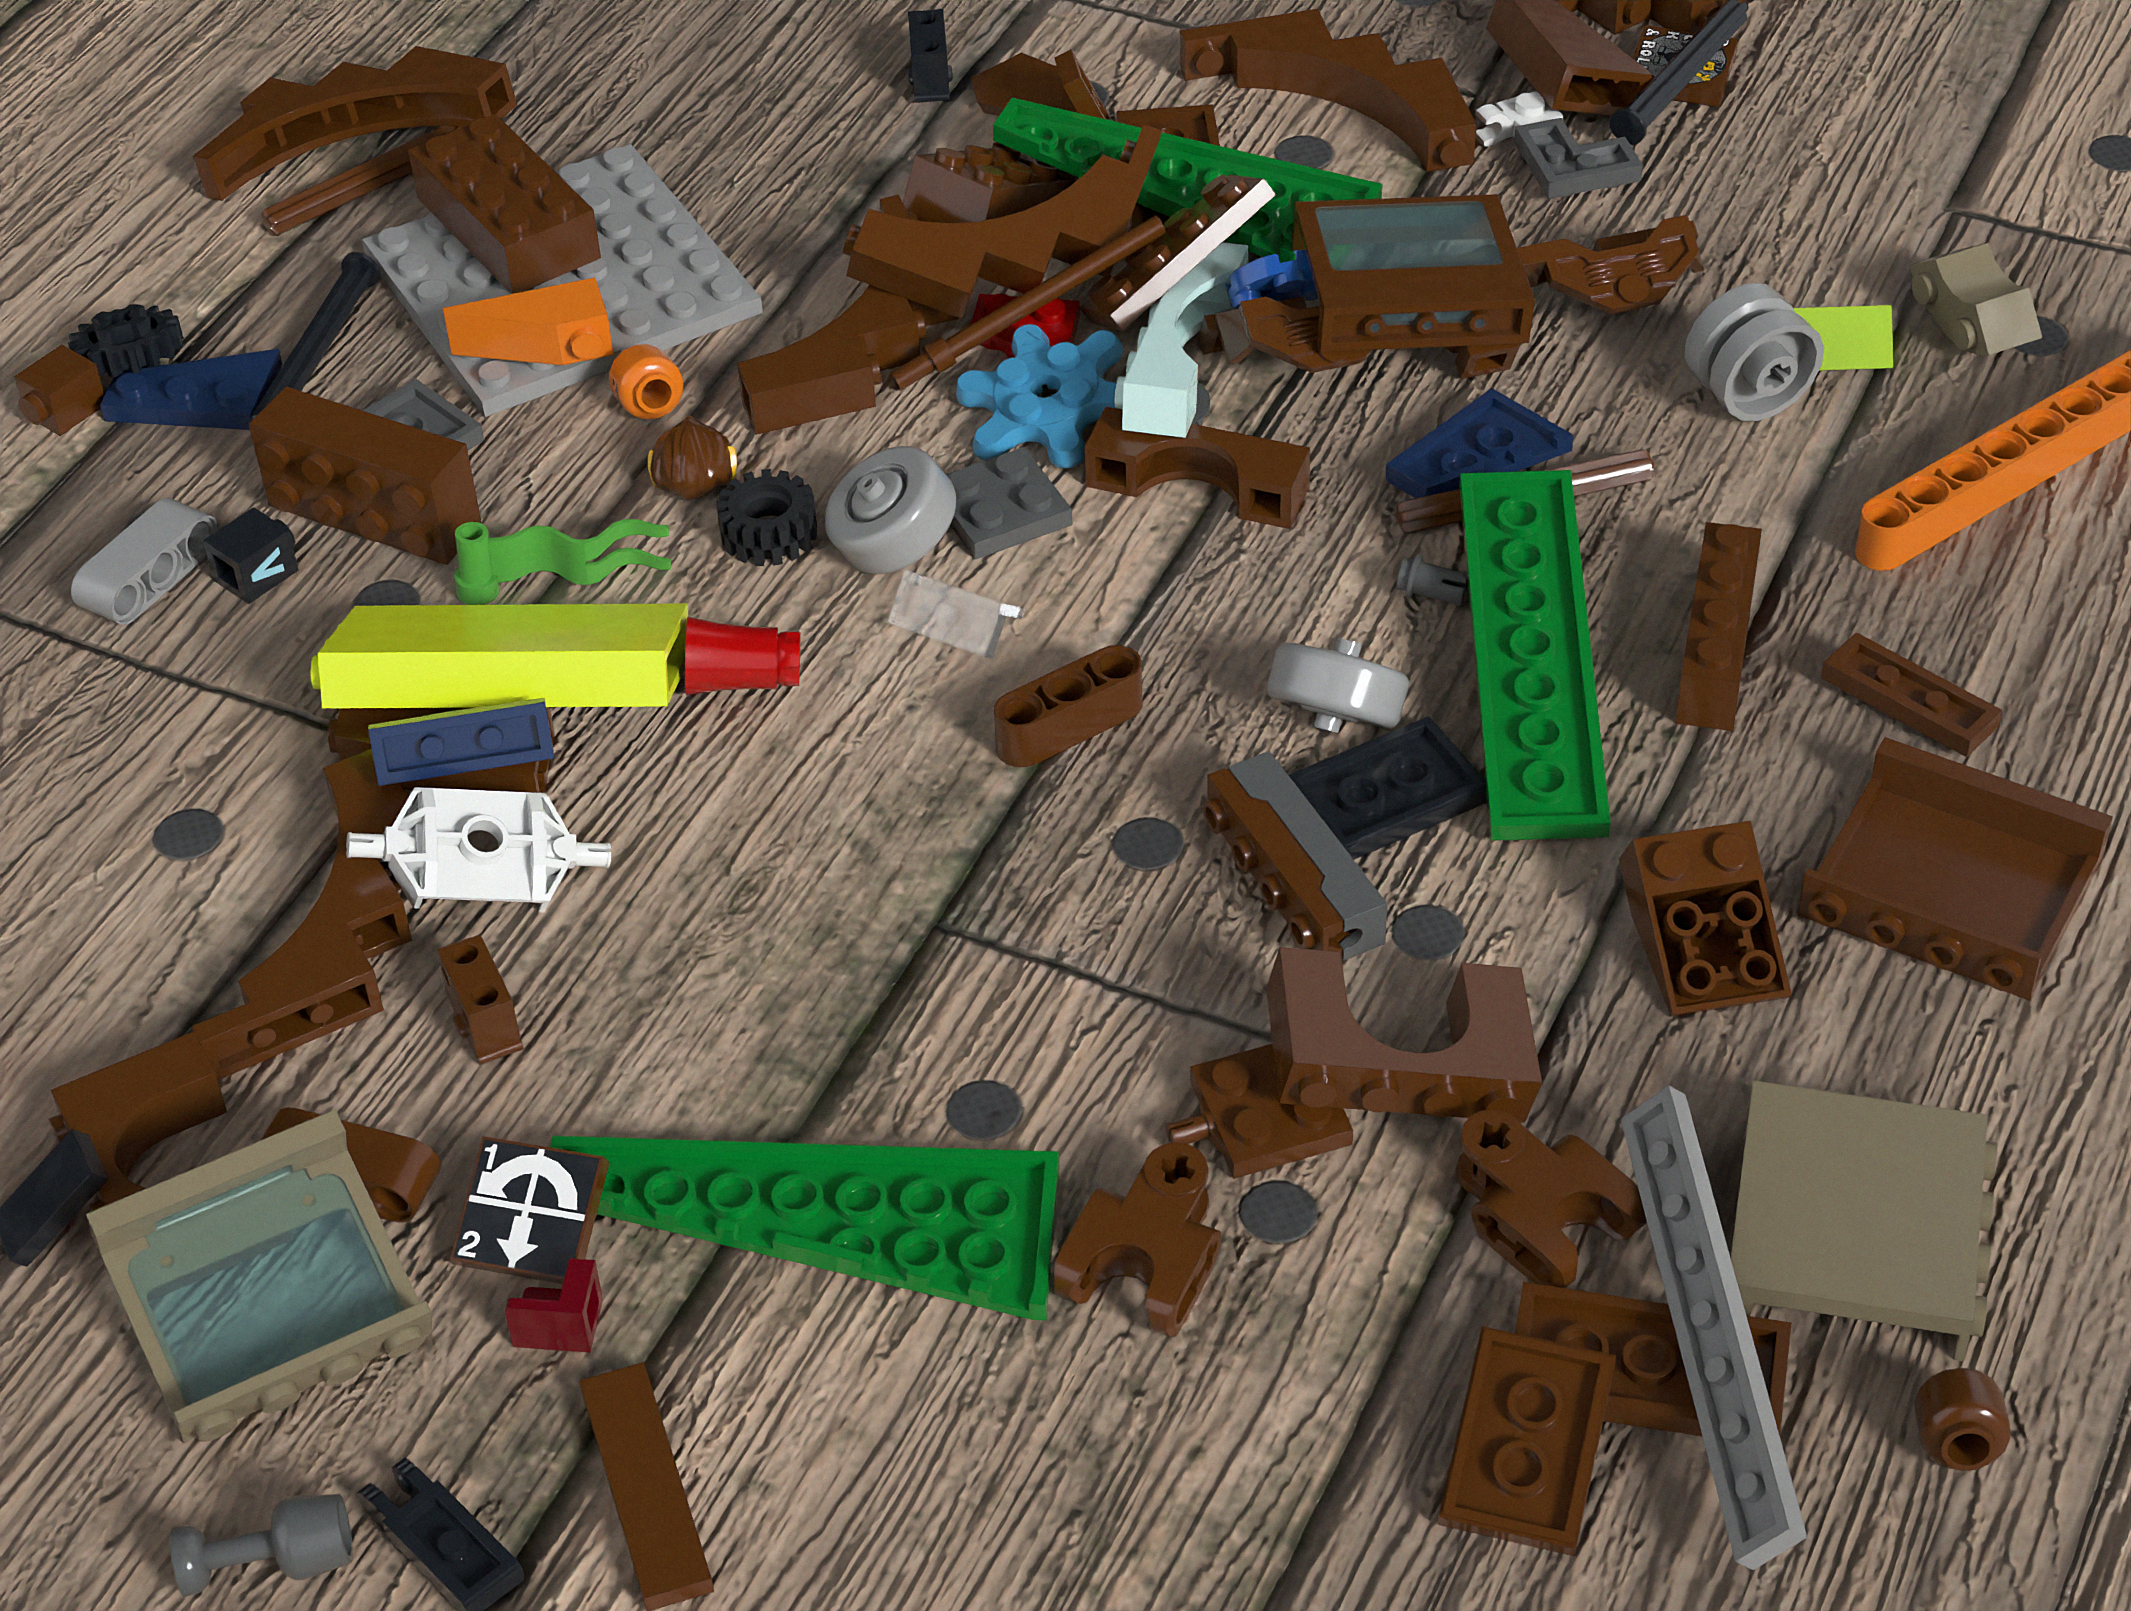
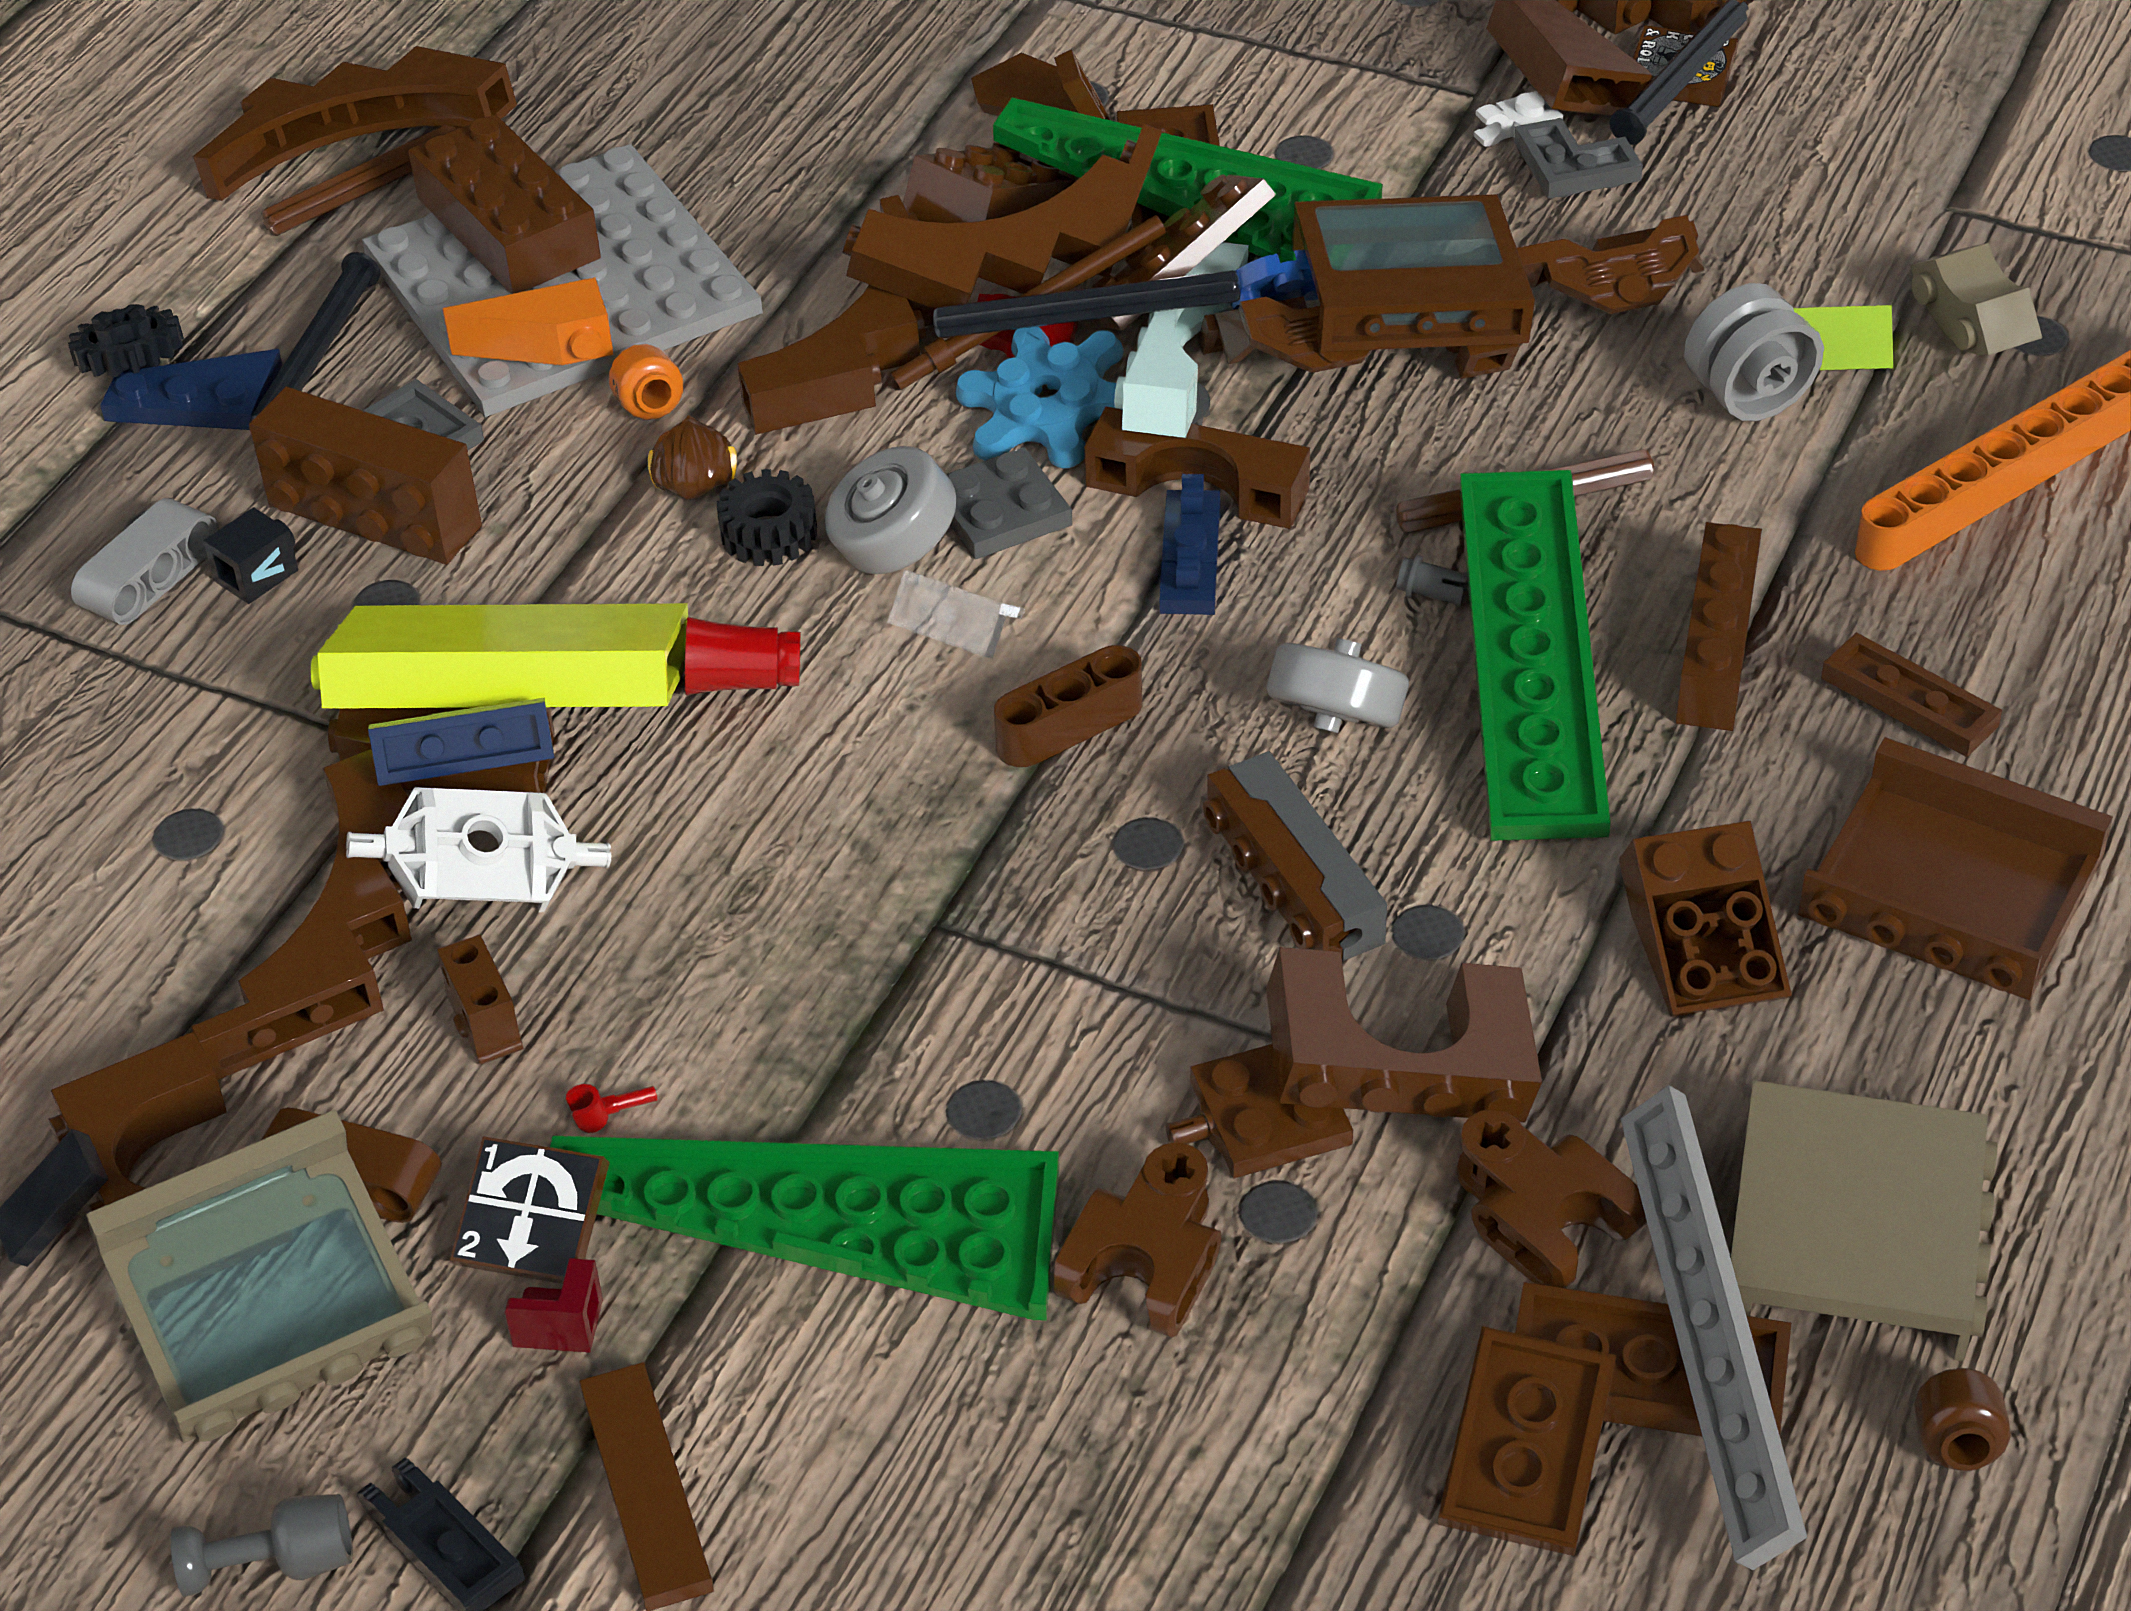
reddish brown brick [14,345,105,436] -> none
bright green flag [454,519,671,605] -> none
black piece [908,9,953,103] -> none
reddish brown arch [1180,9,1476,172] -> none
black tile [1289,716,1487,860] -> none
dark blue wing [1385,388,1574,498] -> none
none -> red hand [565,1084,657,1133]
none -> black axle [933,270,1241,338]
none -> dark blue plate [1159,474,1221,615]

